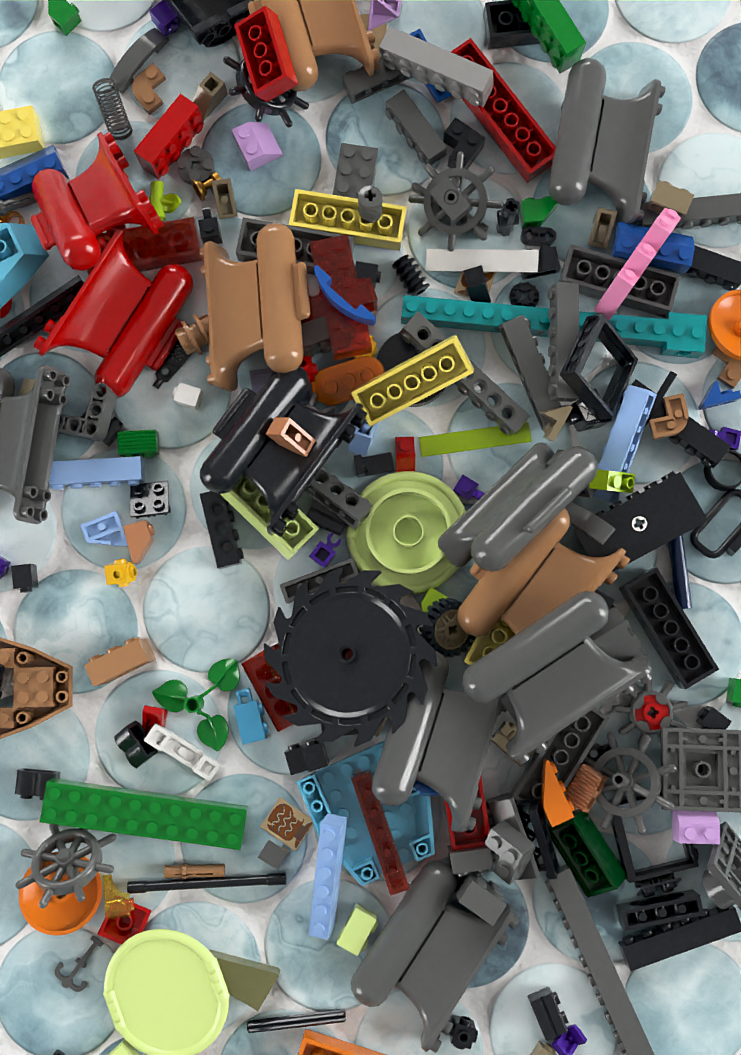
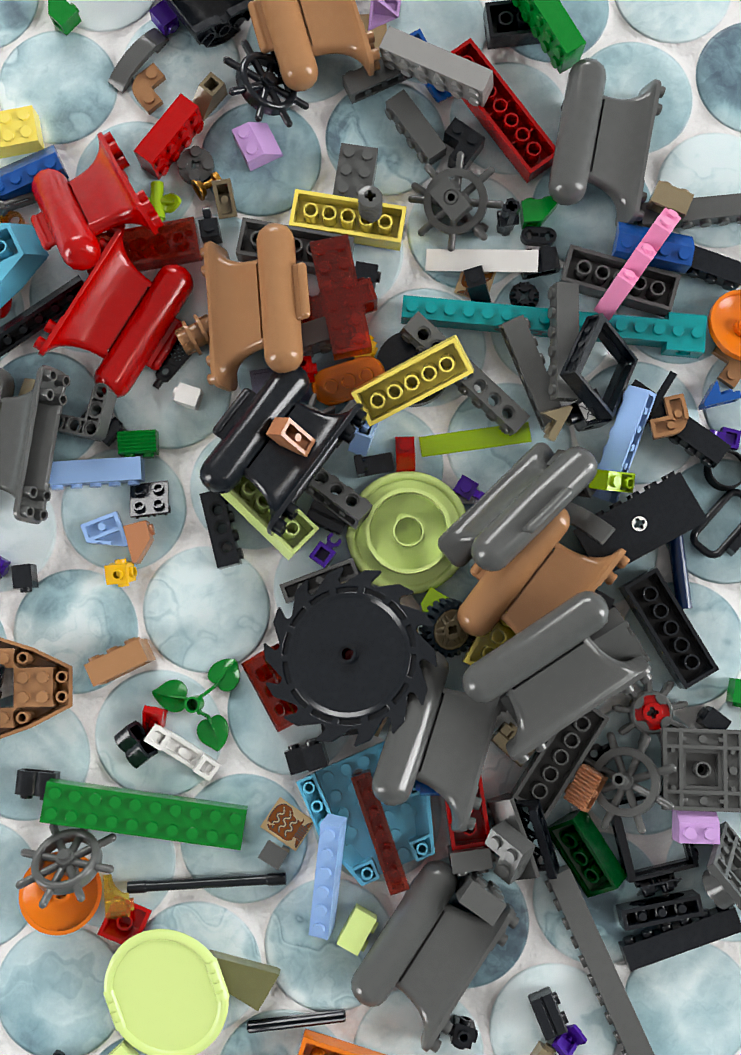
dark grey piece [55,936,104,992] -> none
dark grey piece [92,78,133,140] -> none
medium nougat pin [164,863,225,879] -> none
dark azure brick [233,688,270,745] -> none
red brick [234,5,298,102] -> none
blue slope [314,265,376,326] -> none
black piece [392,255,430,296] -> none
orange slope [541,758,575,827] -> none
dark tan slope [588,207,617,249] -> none

